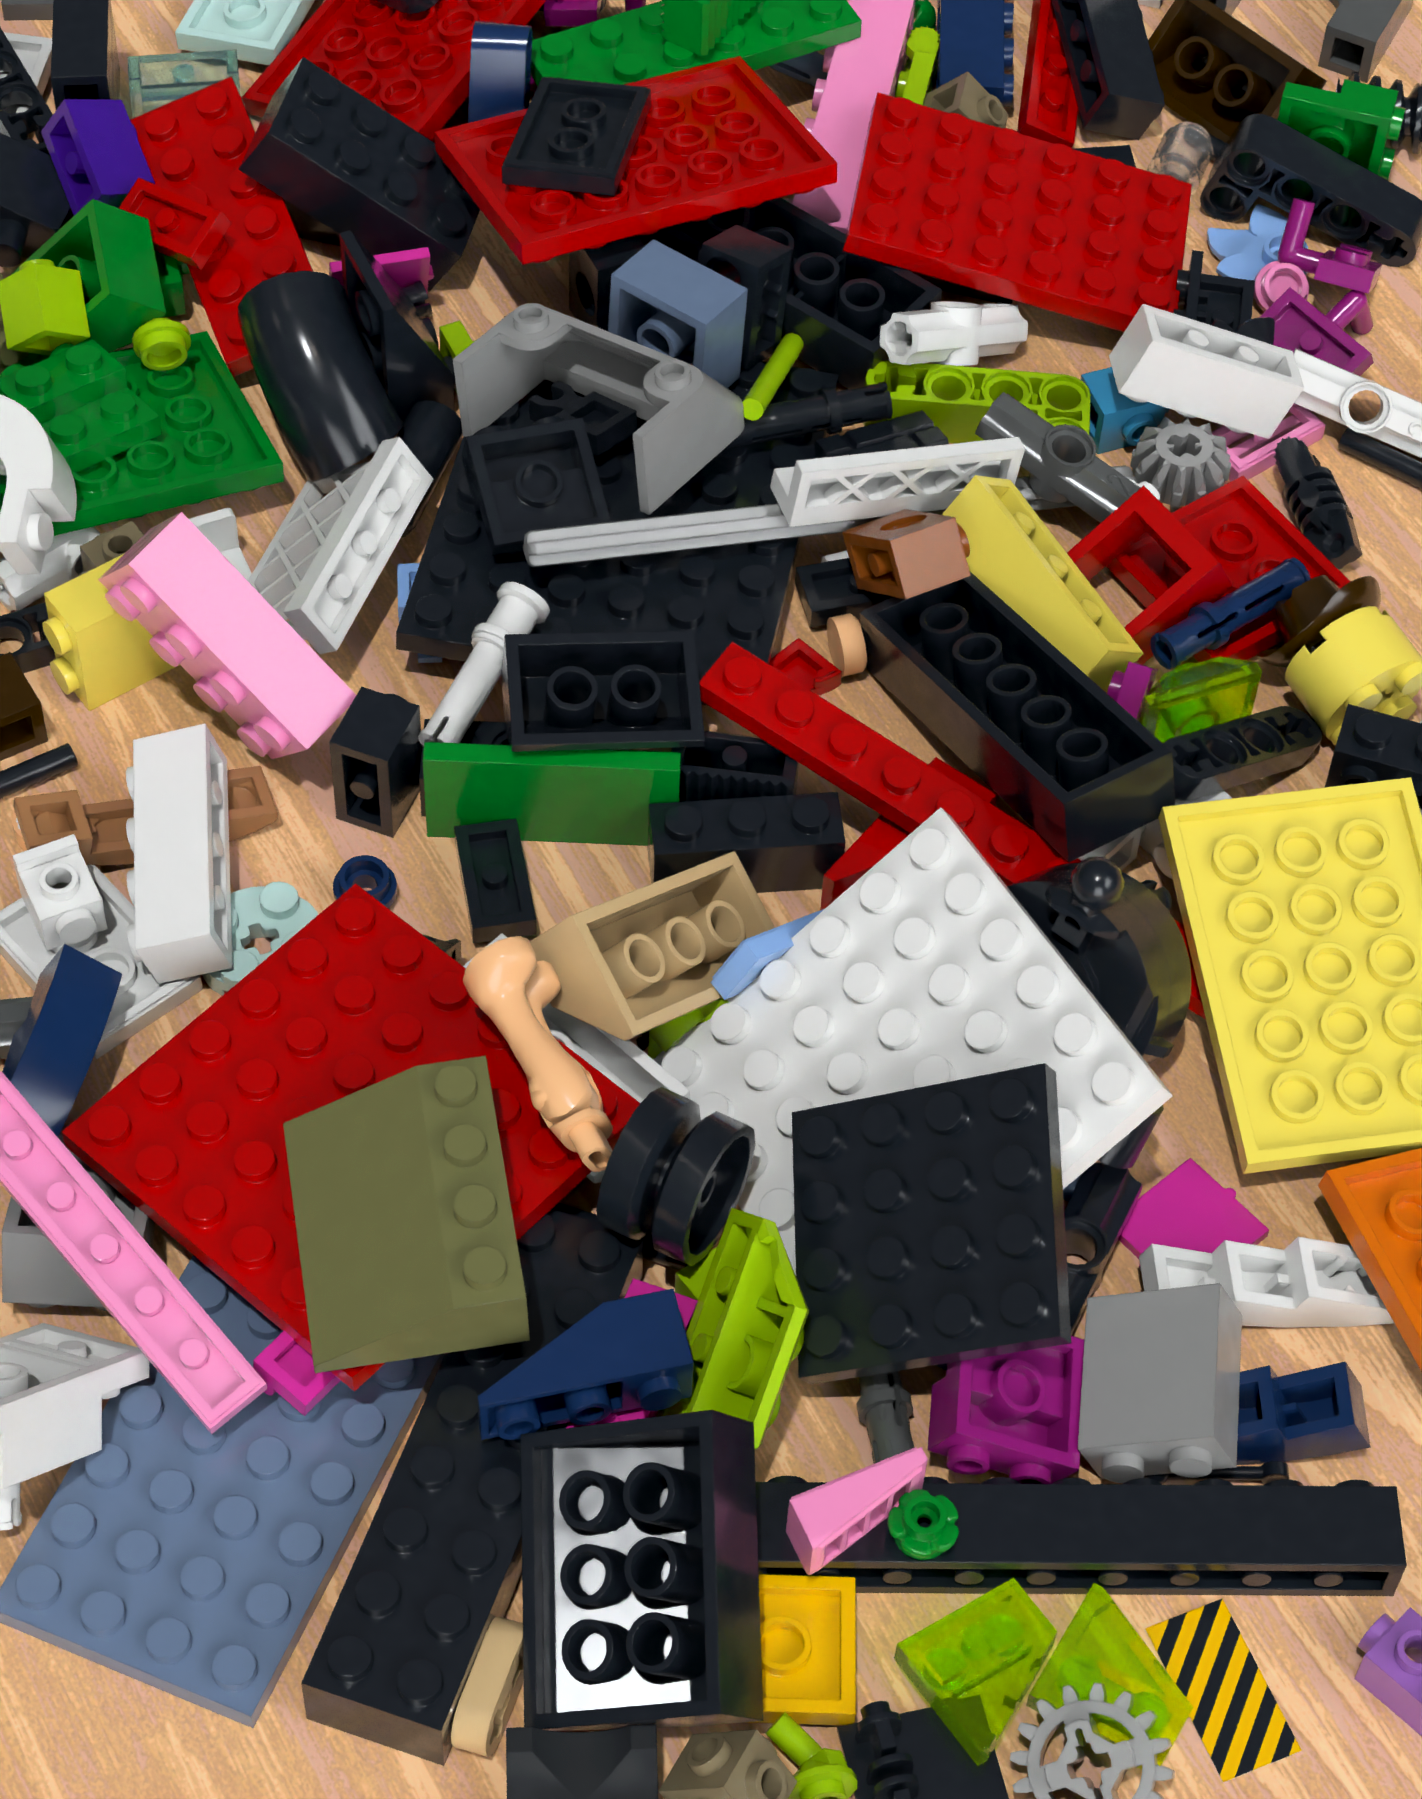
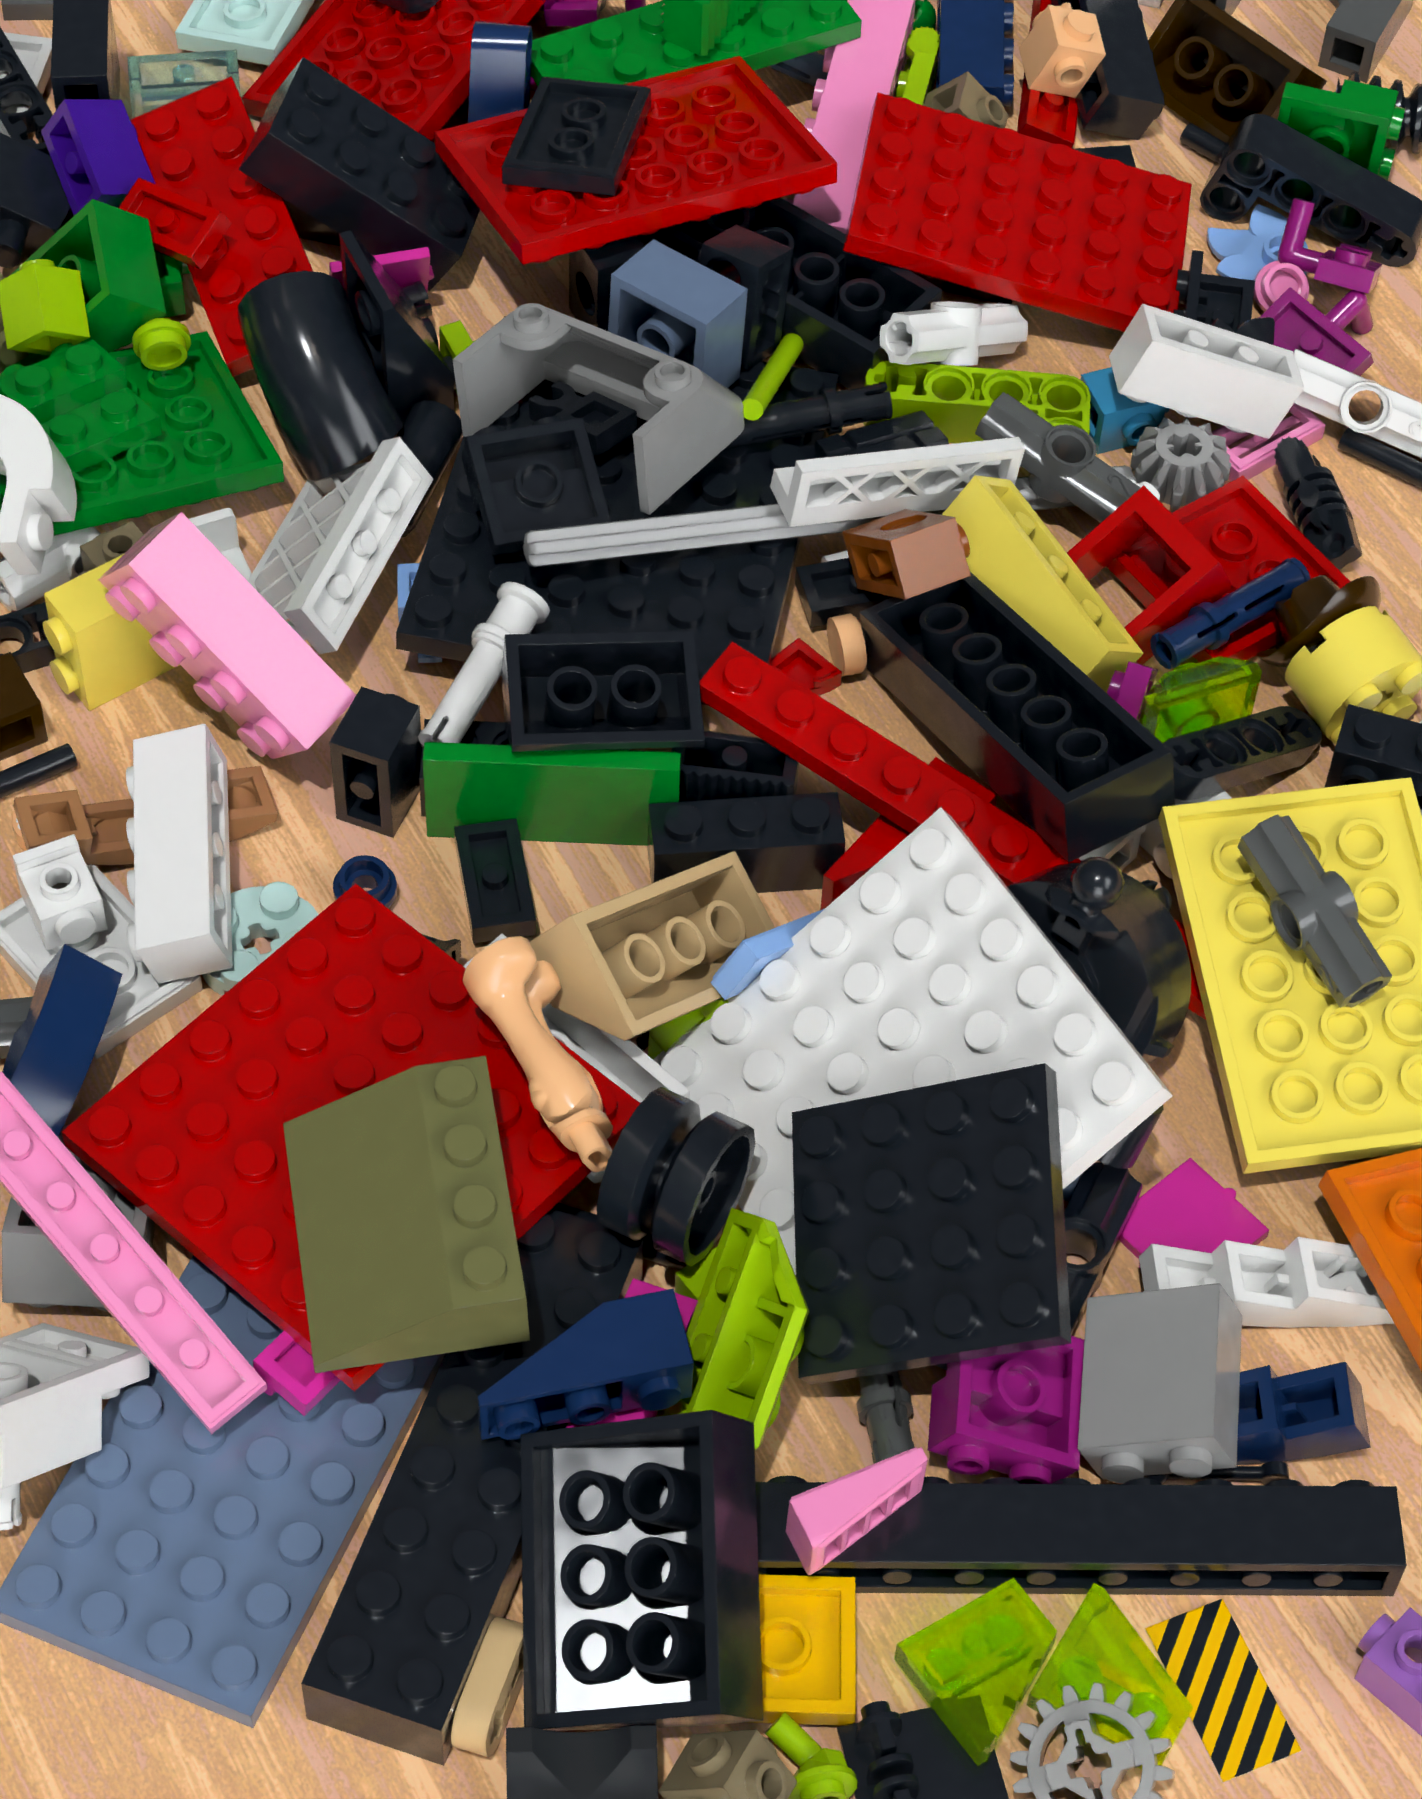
green plate [887,1489,959,1560] -> none
clear brick [1147,122,1213,197] -> none
none -> light nougat brick [1019,2,1106,98]
none -> dark grey piece [1237,814,1392,1008]

